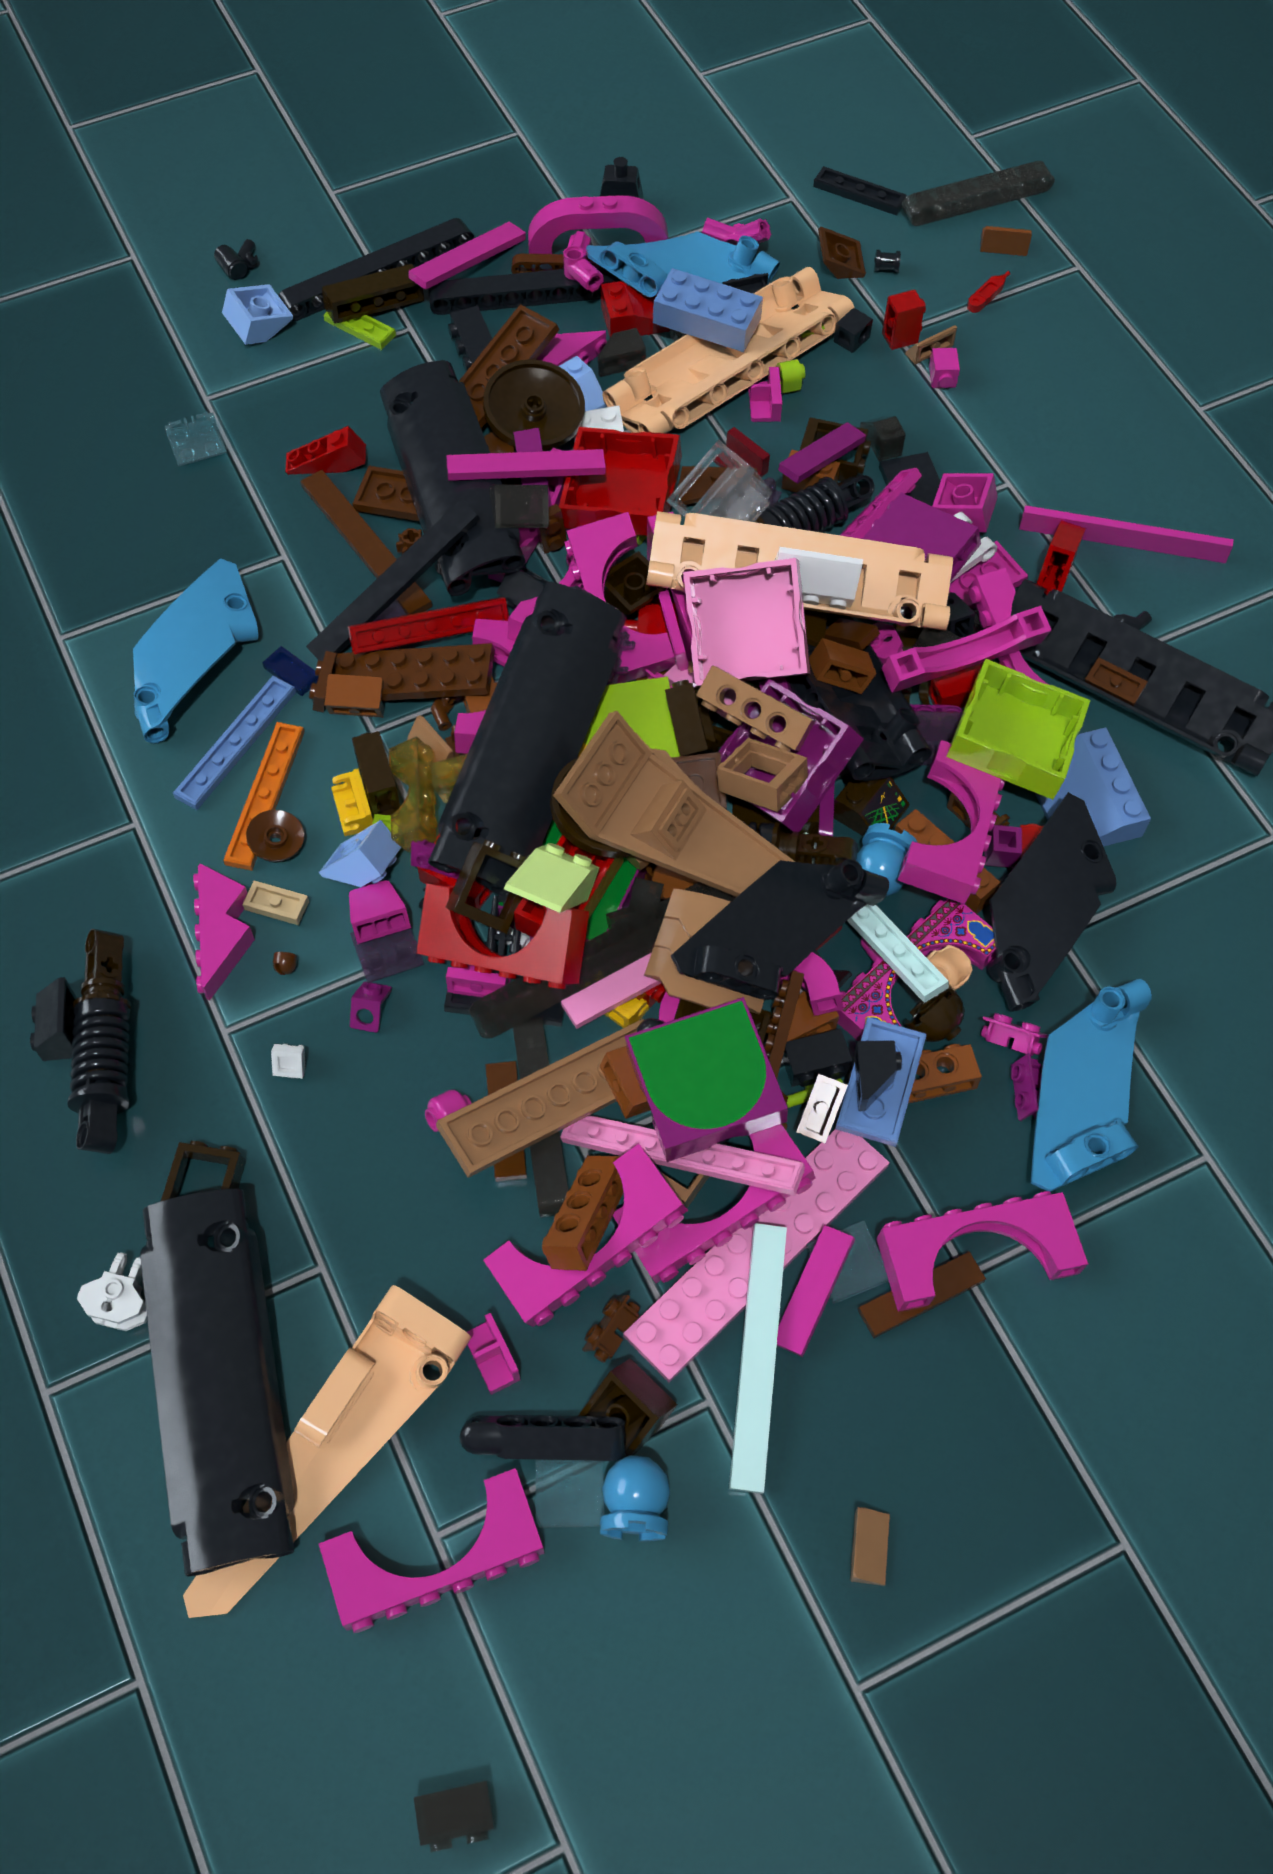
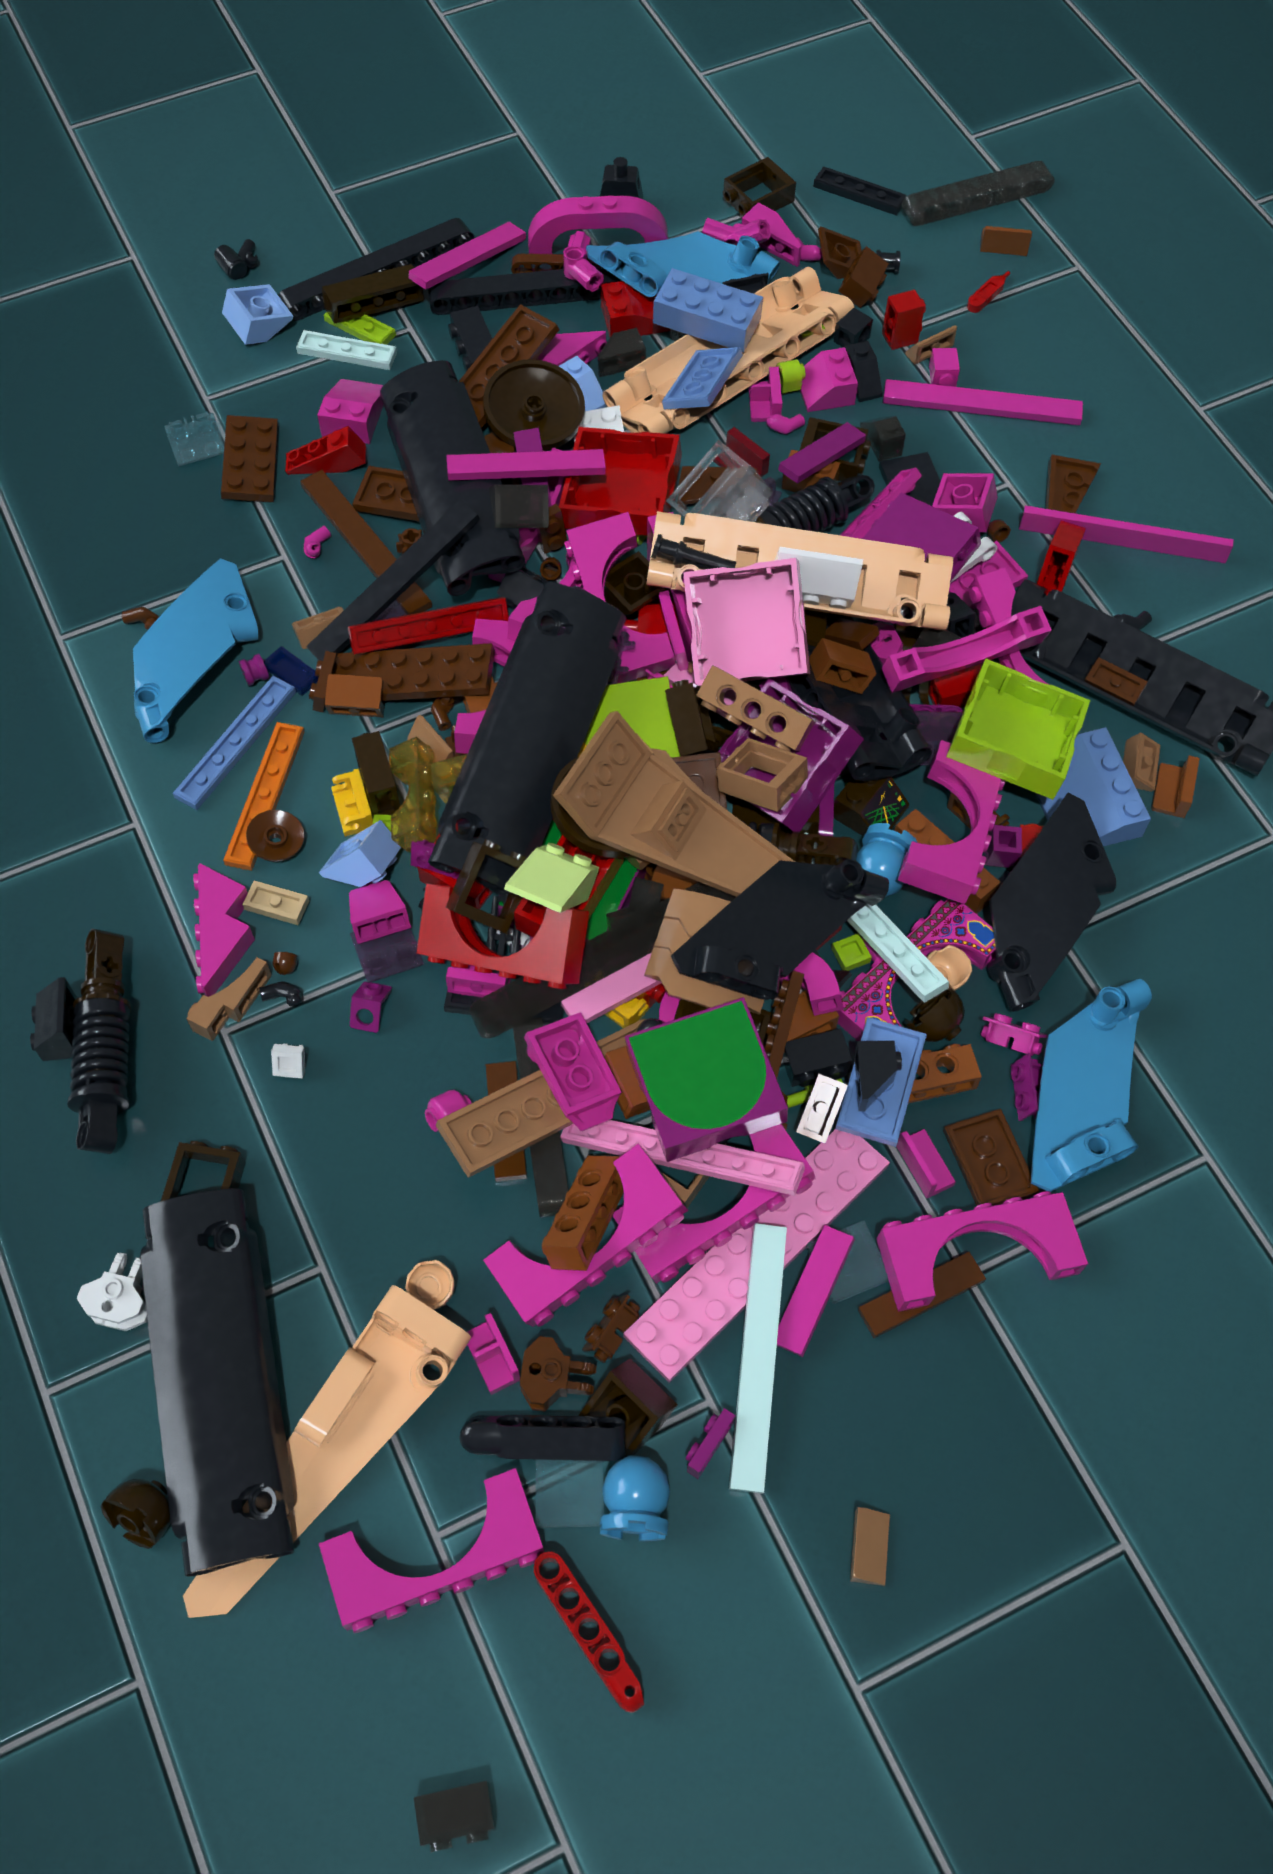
none -> dark brown cylinder [101,1479,171,1549]
none -> reddish brown arm [121,607,159,629]
none -> medium nougat slope [186,957,272,1041]
none -> reddish brown plate [221,415,278,502]
none -> magenta wheel [238,653,269,686]
none -> black arm [259,981,303,1006]
none -> medium nougat slope [292,607,344,649]
none -> light aqua tile [296,330,397,370]
none -> dark pink arm [304,526,331,558]
none -> dark pink slope [317,379,383,444]
none -> light nougat hair [405,1260,455,1310]
none -> reddish brown hinge [520,1336,597,1412]
none -> dark pink slope [524,1012,622,1131]
none -> red piece [534,1552,644,1713]
none -> reddish brown hinge [540,557,562,580]
none -> black pin [651,534,736,570]
none -> medium blue tile [662,347,743,409]
none -> magenta plate [685,1408,736,1479]
none -> dark brown window [723,157,796,216]
none -> dark pink slope [742,202,802,267]
none -> dark pink arm [766,414,805,435]
none -> dark pink arm [796,237,822,262]
none -> dark pink slope [800,348,858,412]
none -> lime plate [831,933,872,971]
none -> reddish brown brick [838,246,889,308]
none -> black slope [845,341,883,402]
none -> dark pink tile [883,379,1083,425]
none -> dark pink panel [896,1129,956,1199]
none -> reddish brown tile [943,1108,1039,1206]
none -> reddish brown hinge [988,519,1011,543]
none -> reddish brown wing [1046,455,1101,513]
none -> medium nougat slope [1123,732,1161,792]
none -> dark orange panel [1151,755,1200,818]

